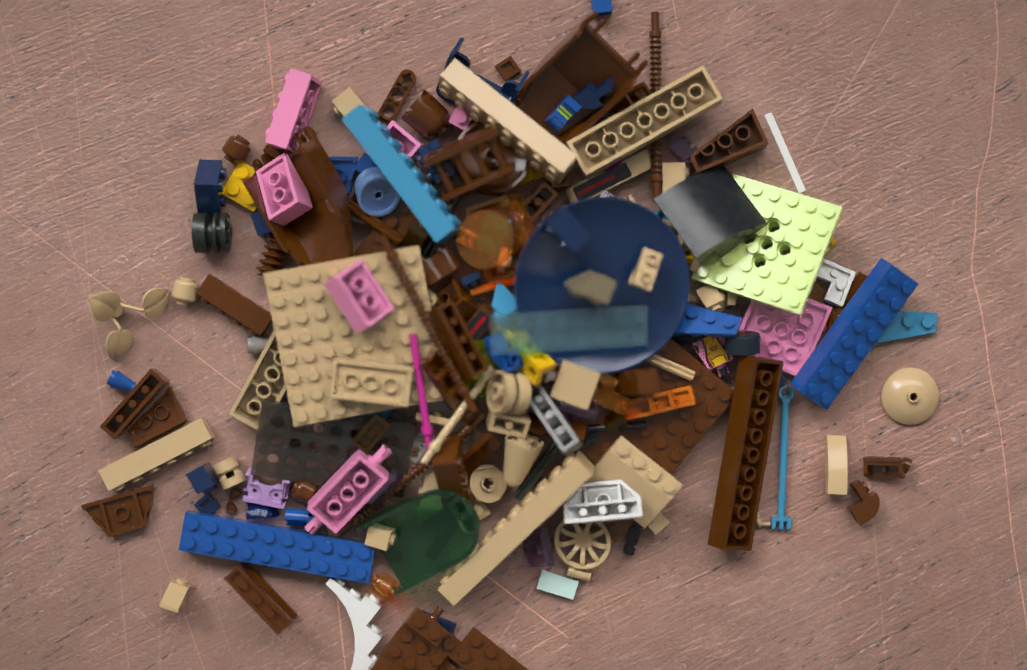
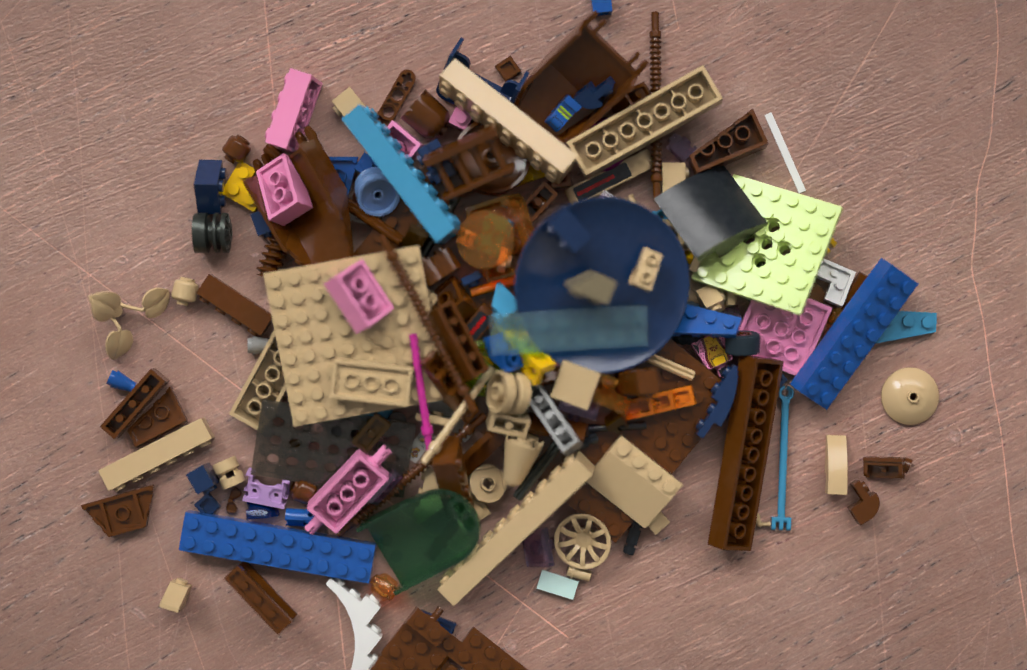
tan brick [364,523,397,551] -> none
white wedge [563,479,643,524] -> none
none -> dark blue slope [695,365,738,438]

